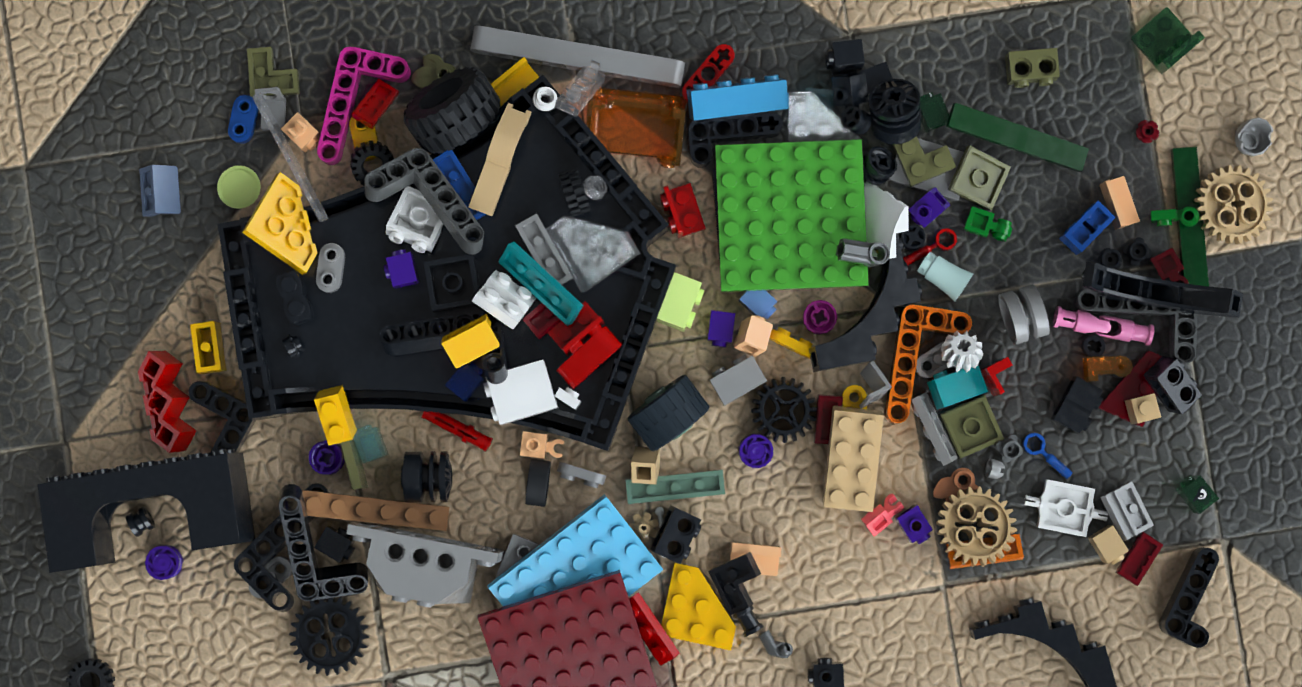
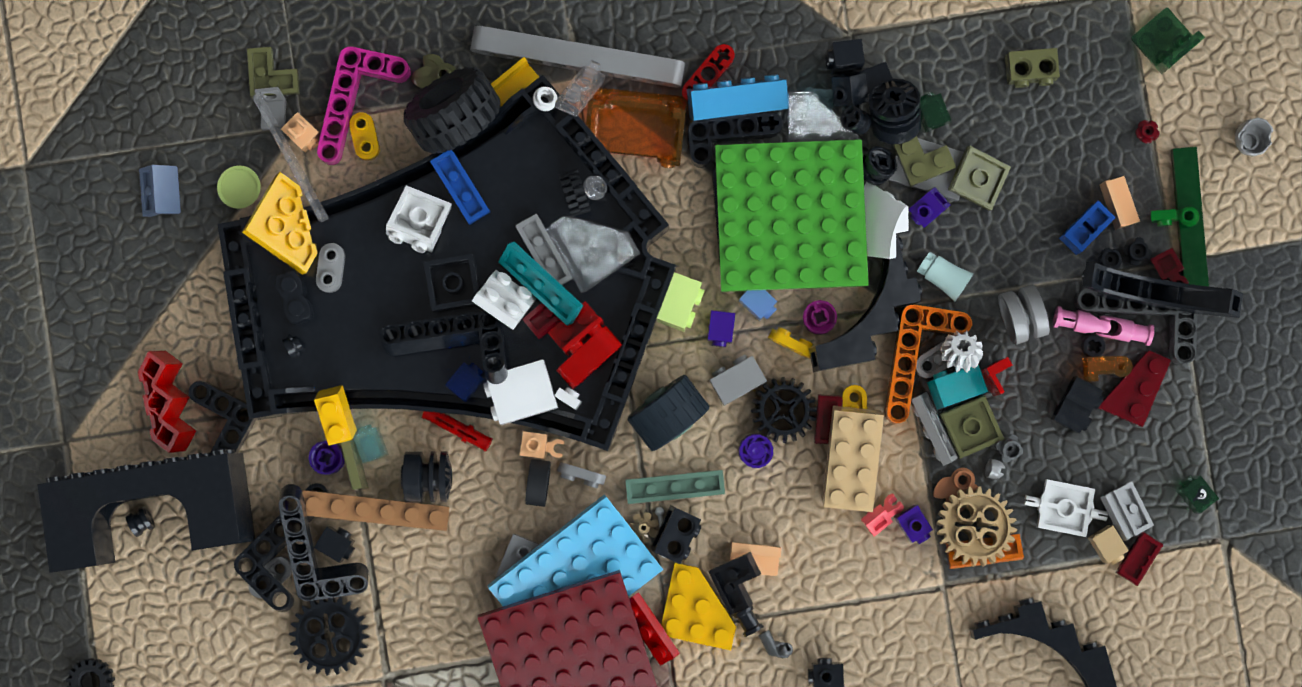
dark purple wheel [145,545,184,580] -> none
yellow brick [190,321,227,374] -> none
blue plate [228,95,259,144] -> none
light grey wedge [346,522,506,607] -> none
black tyre [350,140,394,186] -> none
red plate [352,79,399,129] -> none
dark grey beam [364,148,484,255] -> none
dark purple brick [384,249,420,289] -> none
yellow panel [441,314,500,368] -> none
tan piece [468,103,532,216] -> none
tan brick [631,447,660,484] -> none
red bracket [660,183,706,239] -> none
light nougat brick [733,315,773,357] -> none
dark grey piece [836,238,890,267] -> none
light grey bracket [859,361,892,409] -> none
black wheel [900,224,926,251] -> none
red piece [903,228,957,266] -> none
dark green tile [946,103,1089,172] -> none
green plate [963,206,1013,242] -> none
blue piece [1022,433,1073,479] -> none
tan brick [1125,393,1161,424] -> none
black brick [1143,356,1202,415] -> none
black beam [1159,547,1219,648] -> none
tan gear [1194,165,1273,244] -> none

